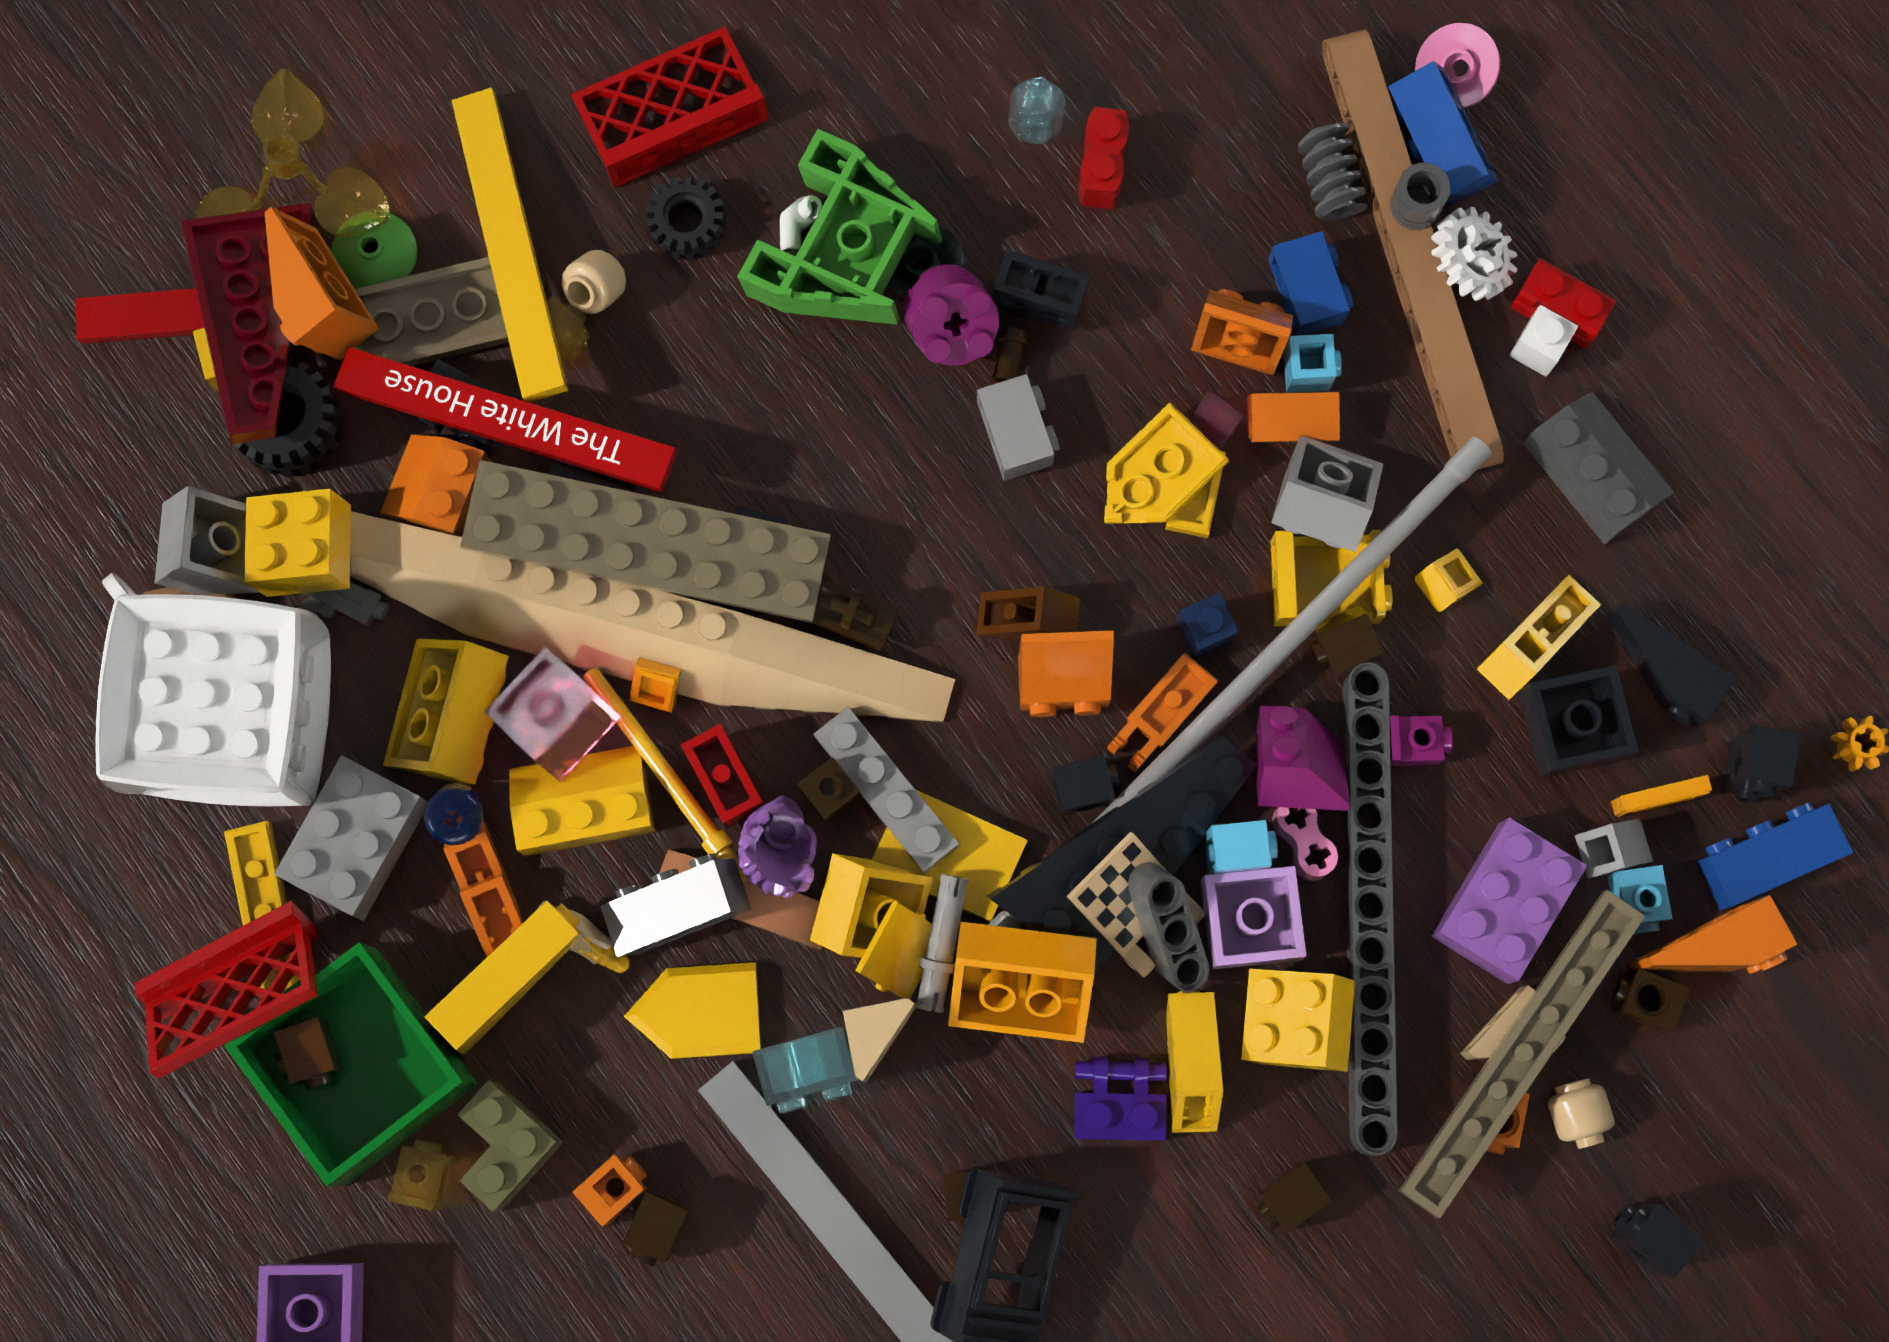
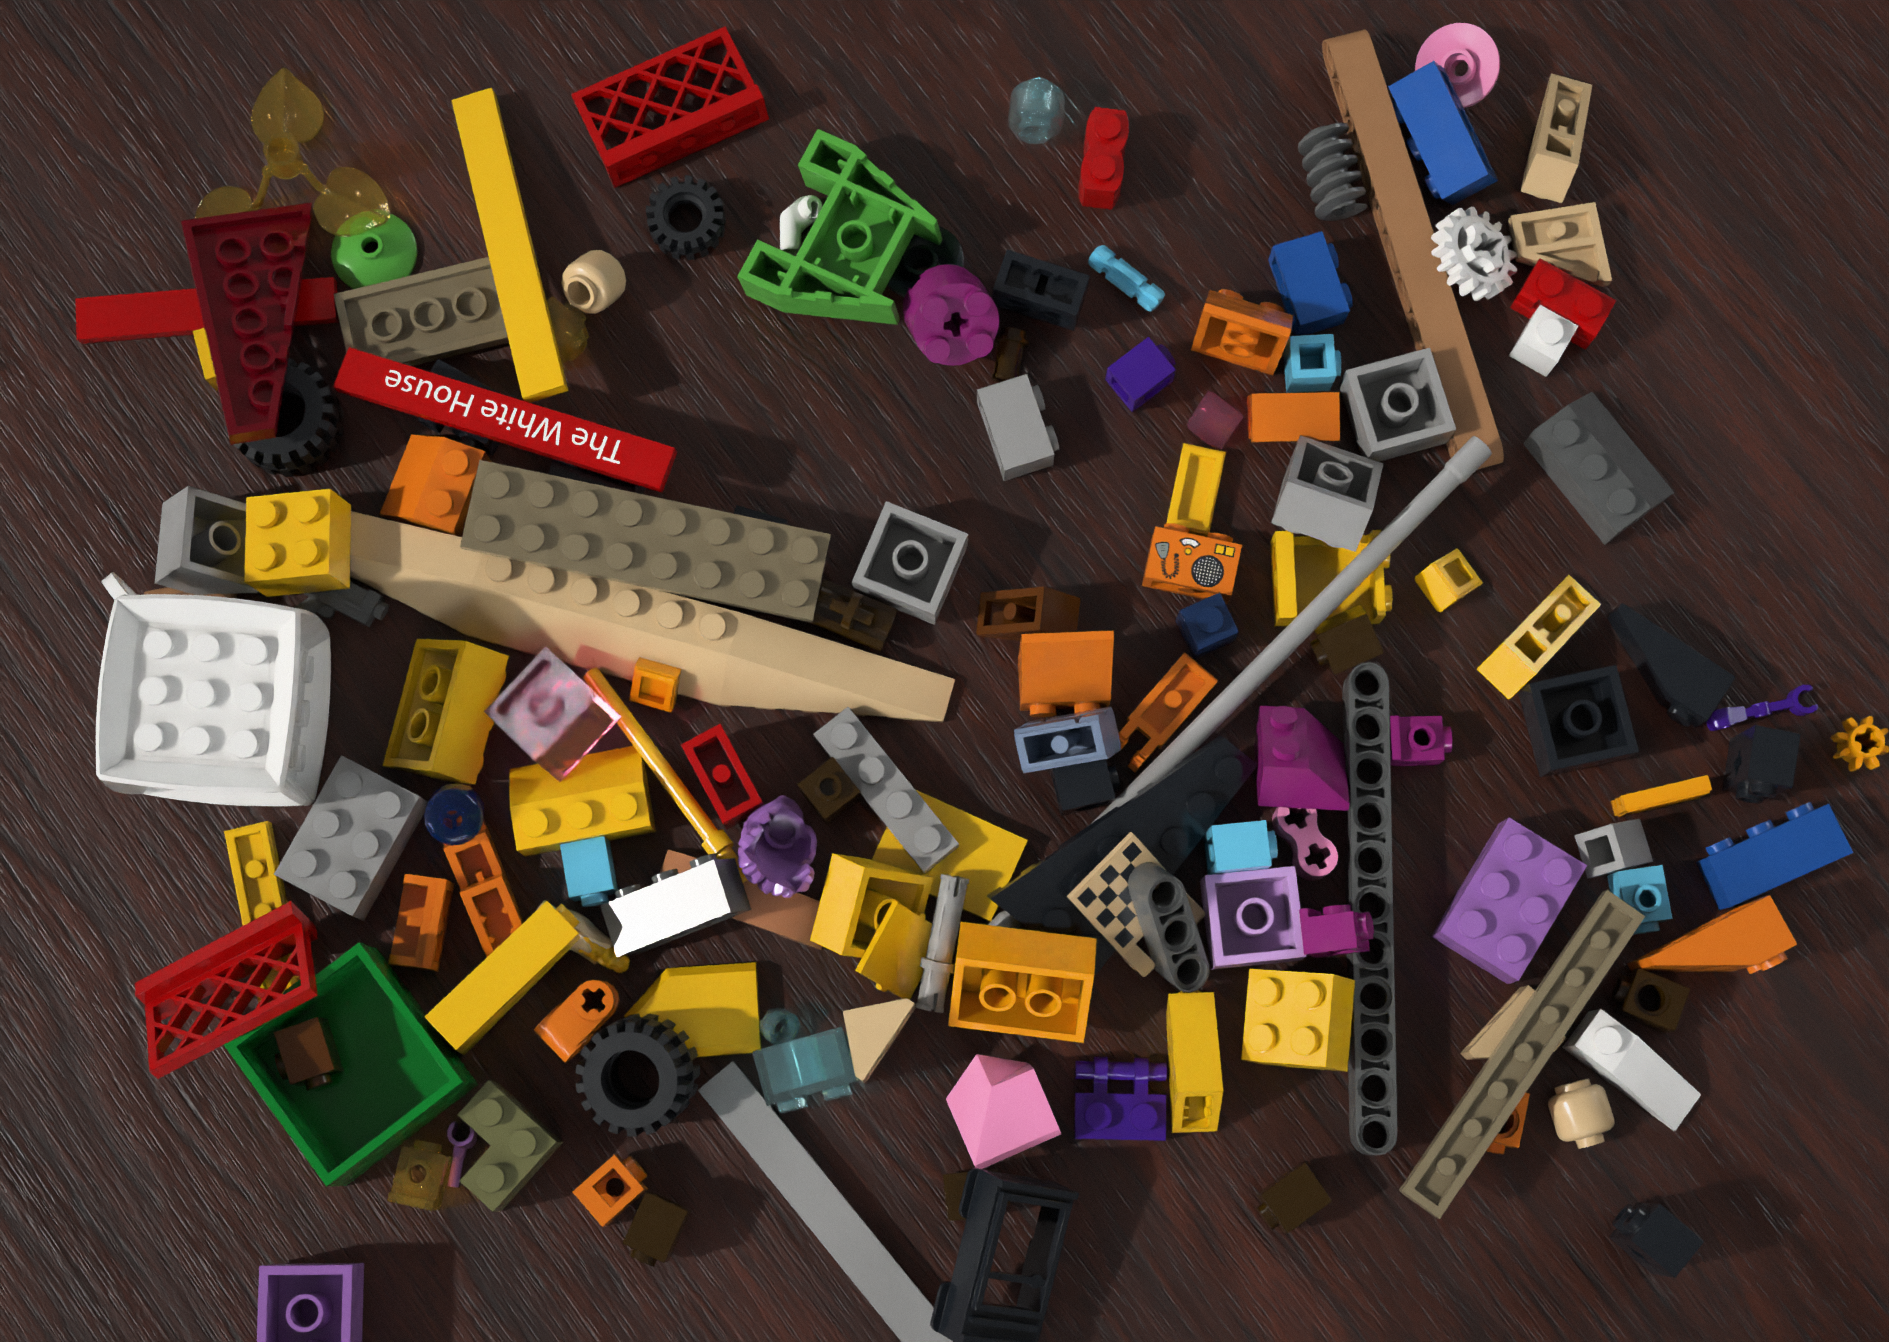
orange slope [265,207,379,360] -> none
yellow tile [1104,402,1229,524] -> none
dark grey piece [1390,163,1450,230] -> none
none -> orange hinge [388,874,455,972]
none -> medium lavender hand [447,1121,477,1188]
none -> orange piece [534,980,620,1063]
none -> medium azure brick [560,836,618,907]
none -> black tyre [575,1014,700,1137]
none -> clear light blue hinge [760,1007,800,1047]
none -> light grey brick [852,501,968,625]
none -> bright pink slope [946,1054,1061,1169]
none -> sand blue brick [1014,707,1121,773]
none -> medium azure axle [1088,245,1165,312]
none -> dark purple brick [1105,337,1176,412]
none -> orange brick [1142,523,1242,604]
none -> magenta brick [1299,905,1374,958]
none -> light grey brick [1339,348,1456,462]
none -> tan wing [1508,202,1612,287]
none -> tan slope [1521,73,1592,203]
none -> white slope [1562,1009,1701,1131]
none -> dark purple piece [1706,685,1818,731]

